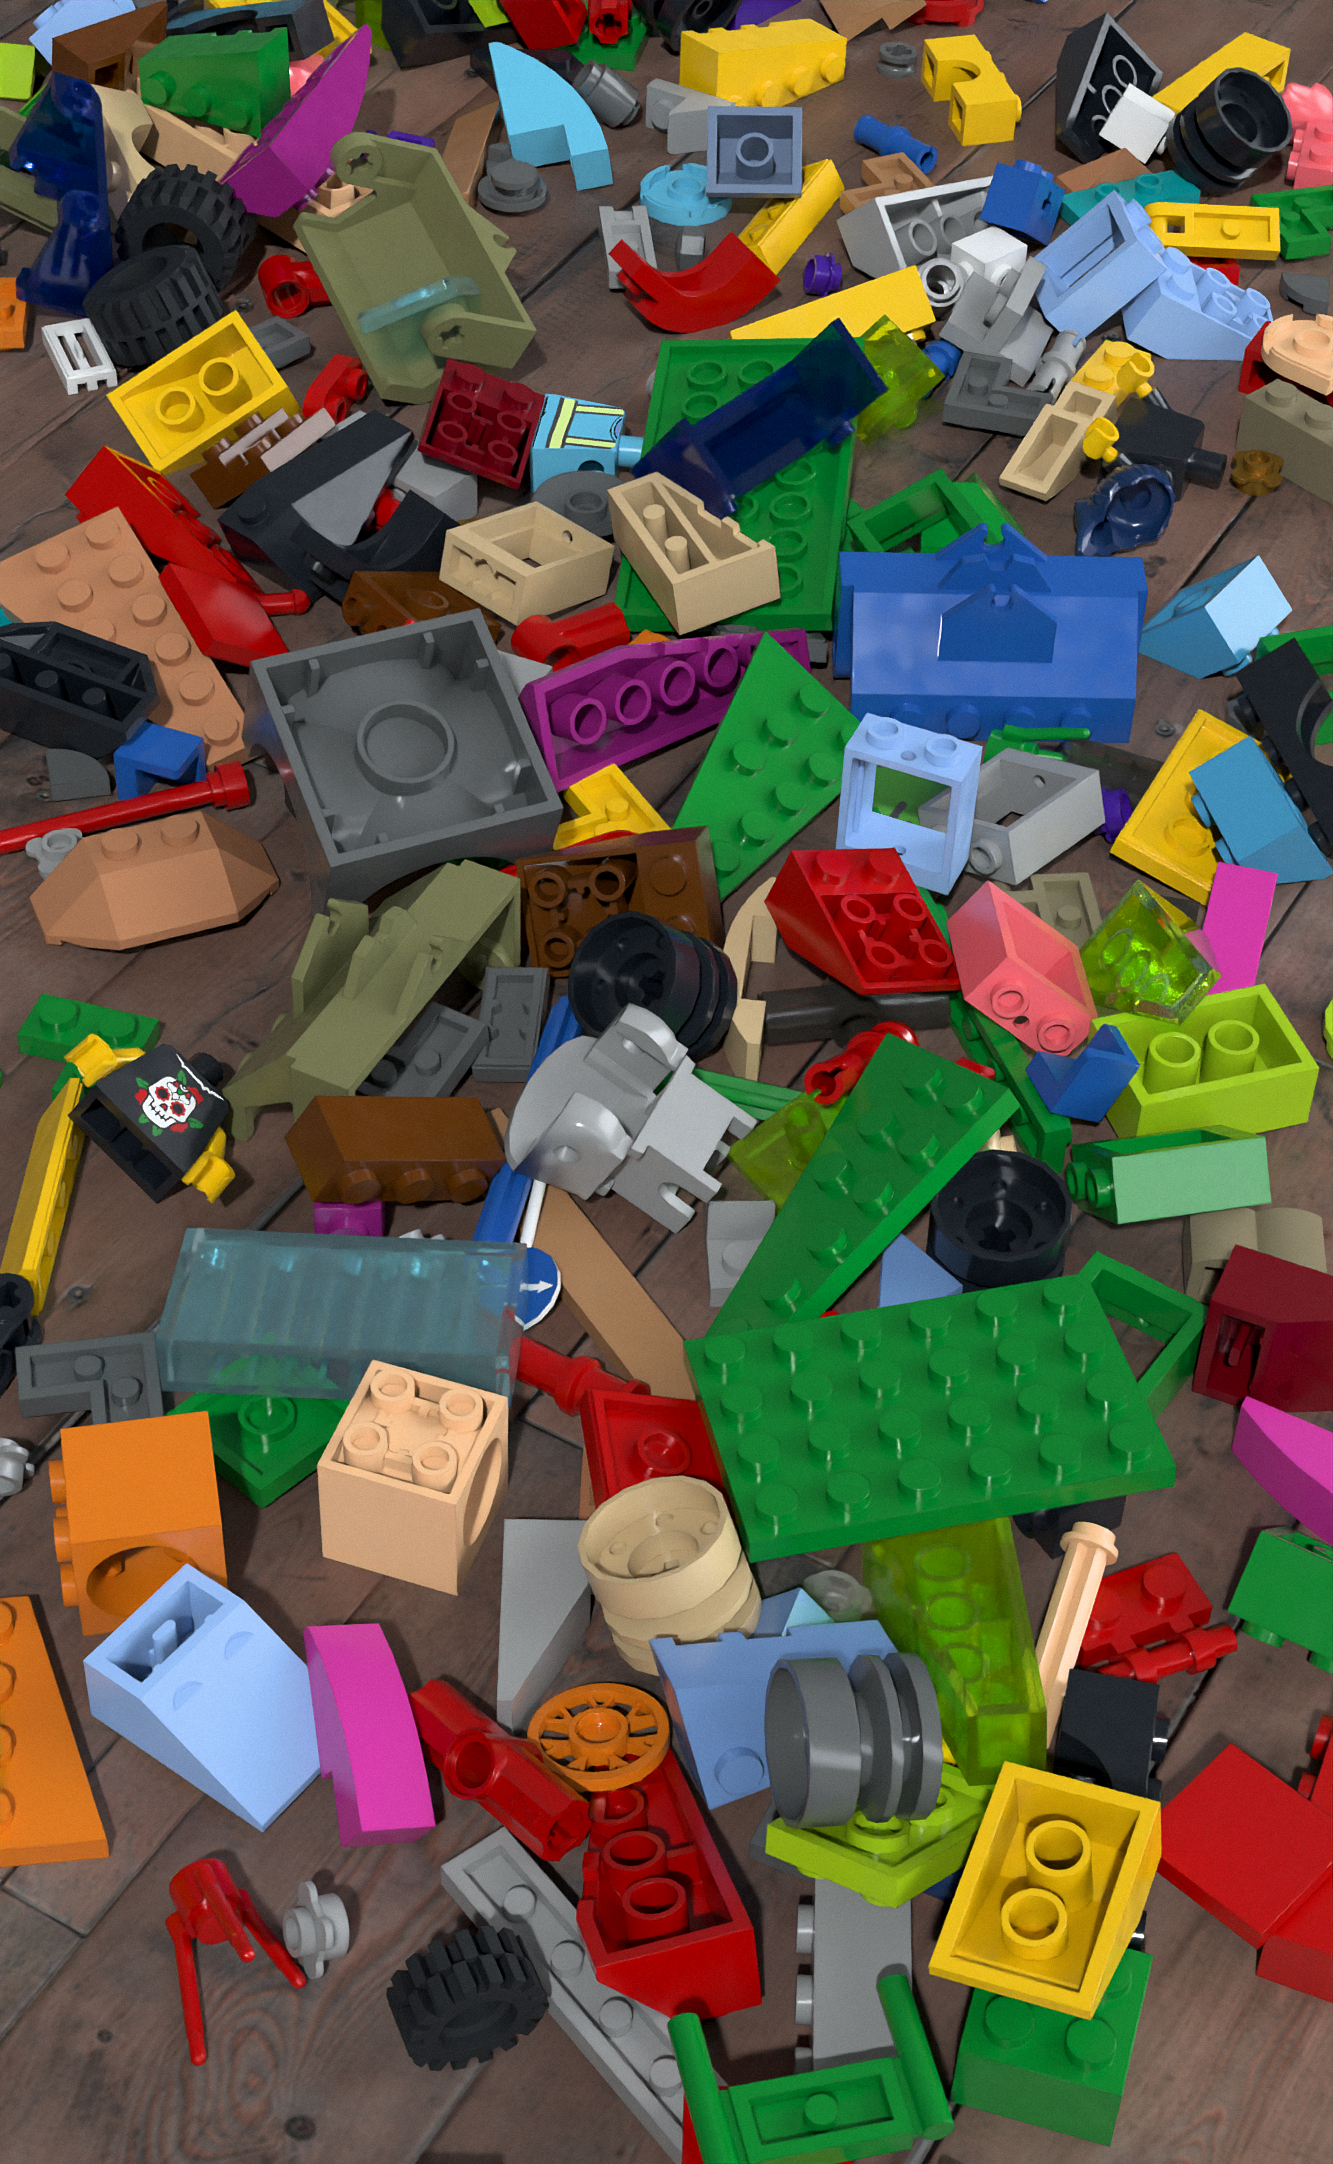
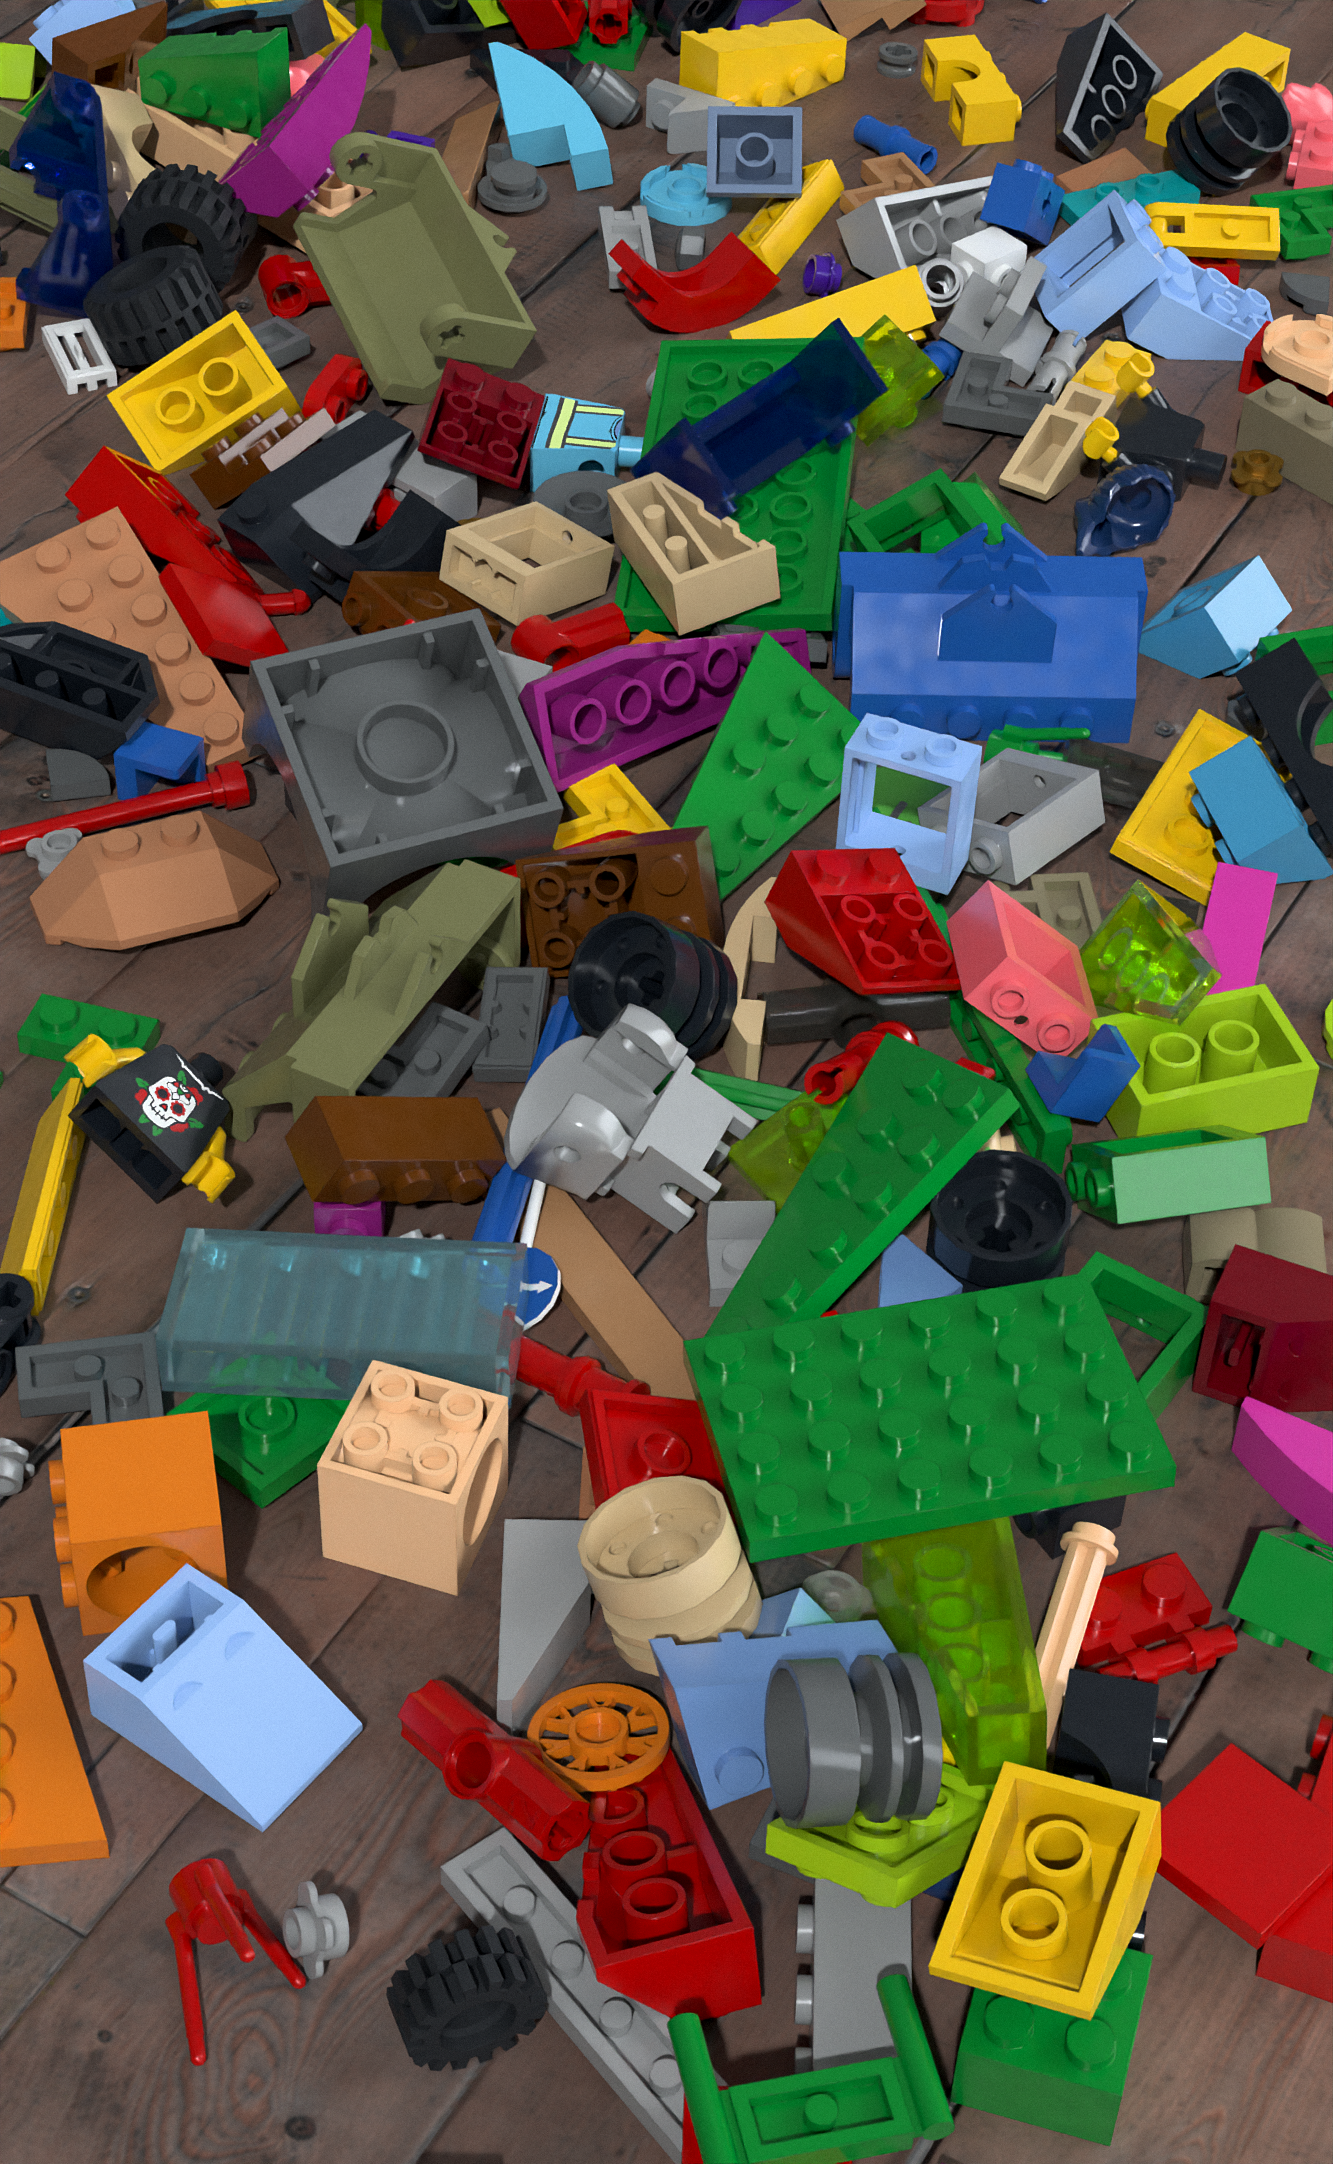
dark pink slope [303,1623,436,1848] -> none
clear light blue tile [357,276,481,335] -> none
dark purple plate [1093,787,1133,843] -> none
white brick [1099,83,1176,164] -> none

